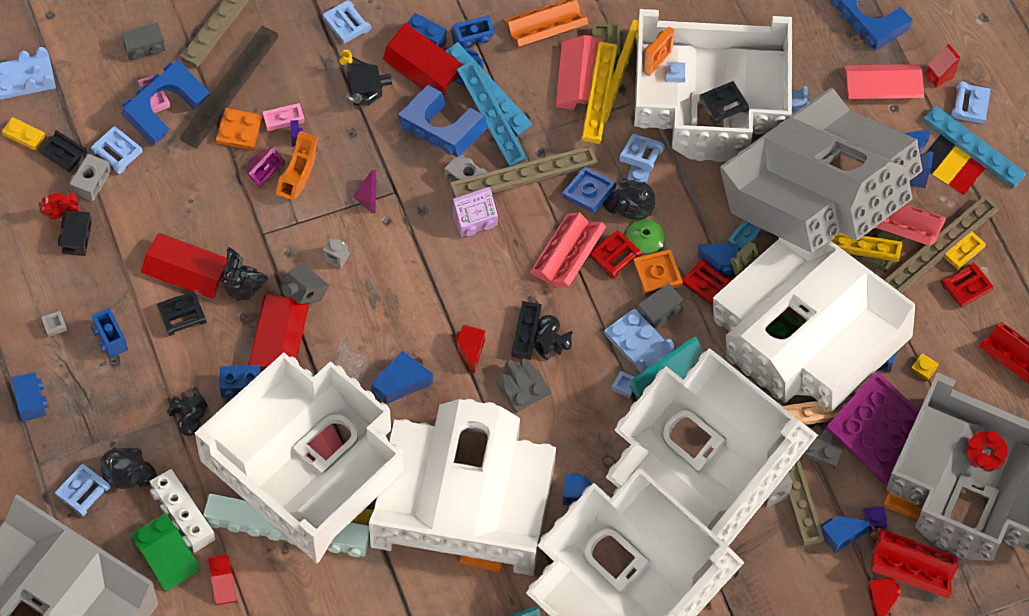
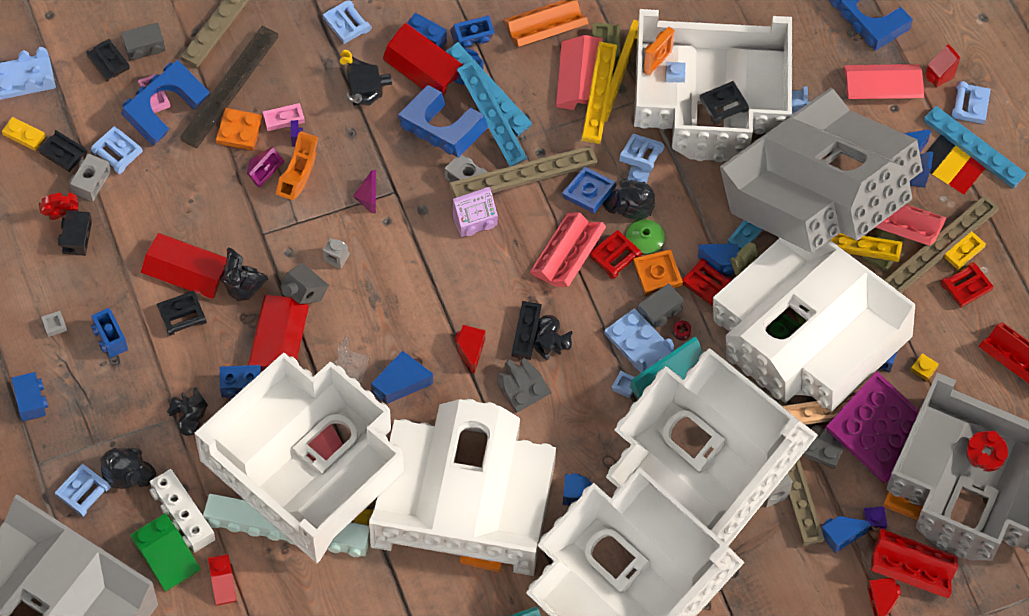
none -> black plate [86,39,130,82]
none -> dark red bush [673,320,692,341]

